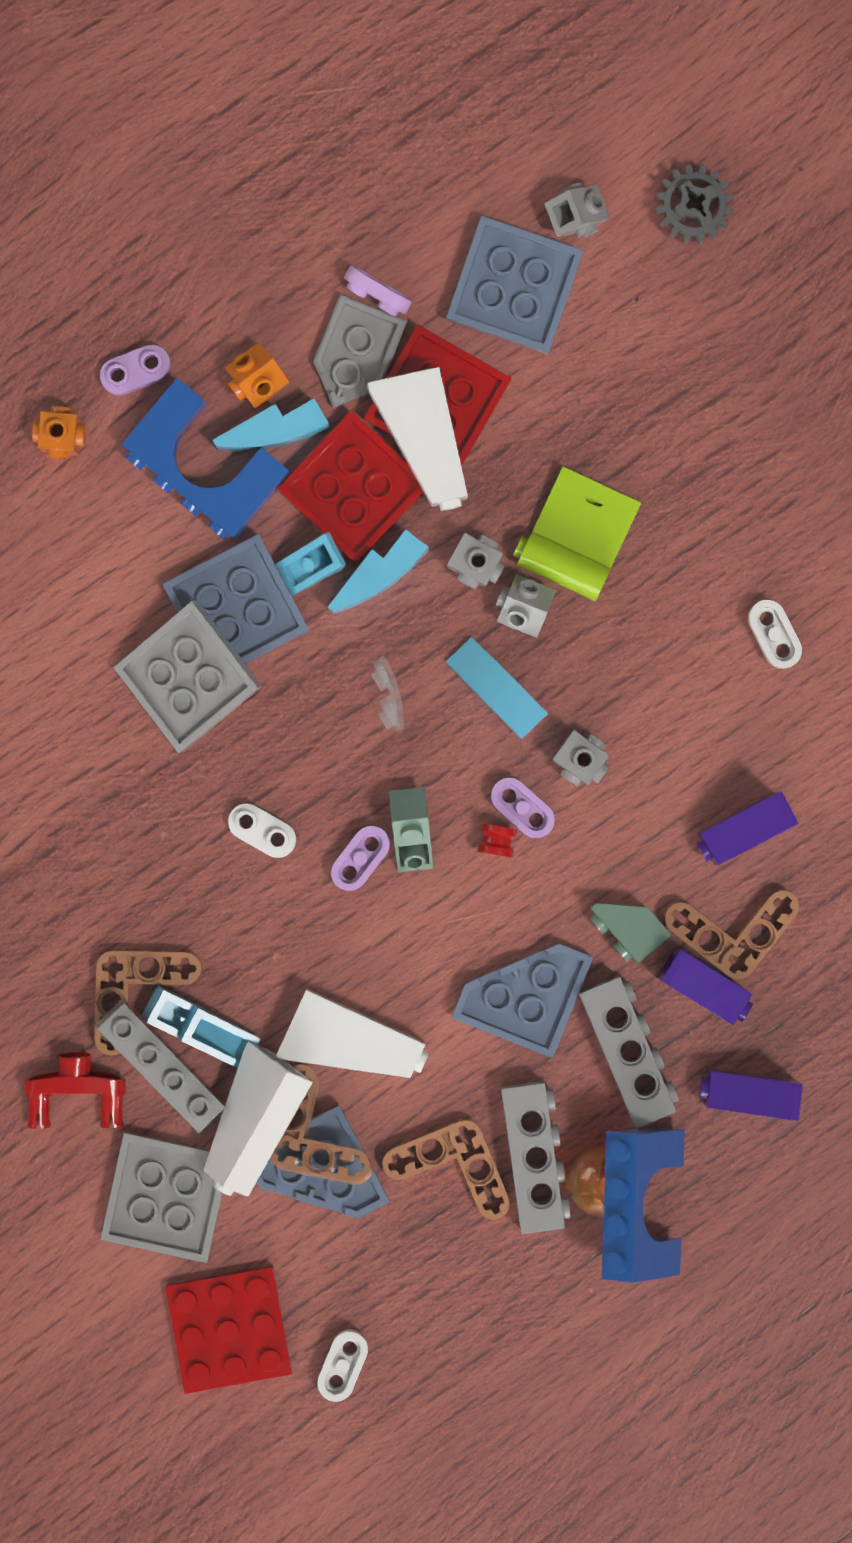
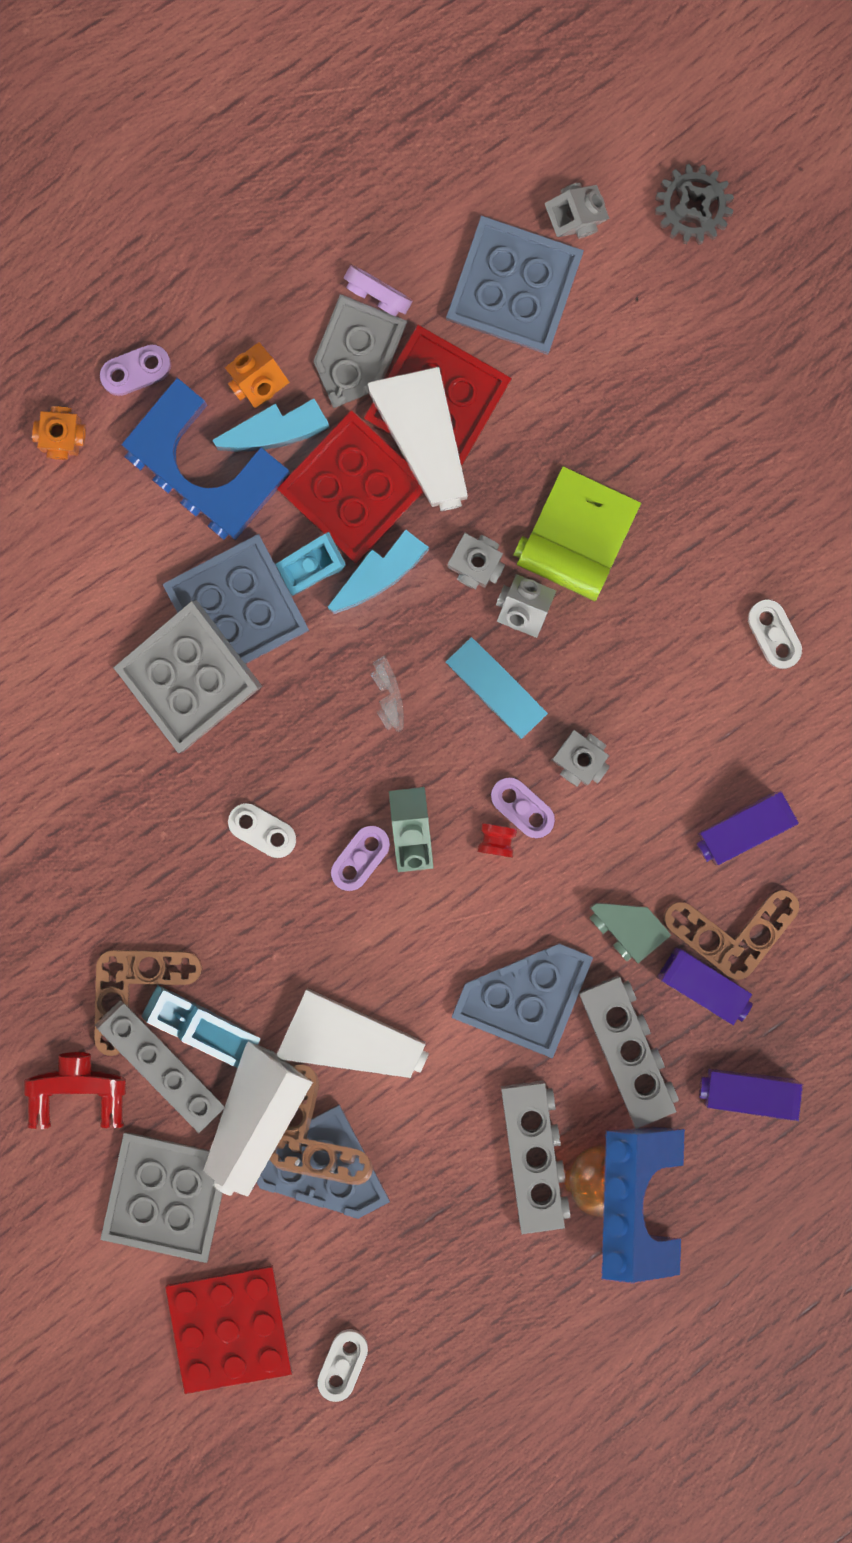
nougat beam [382,1118,510,1220] -> none

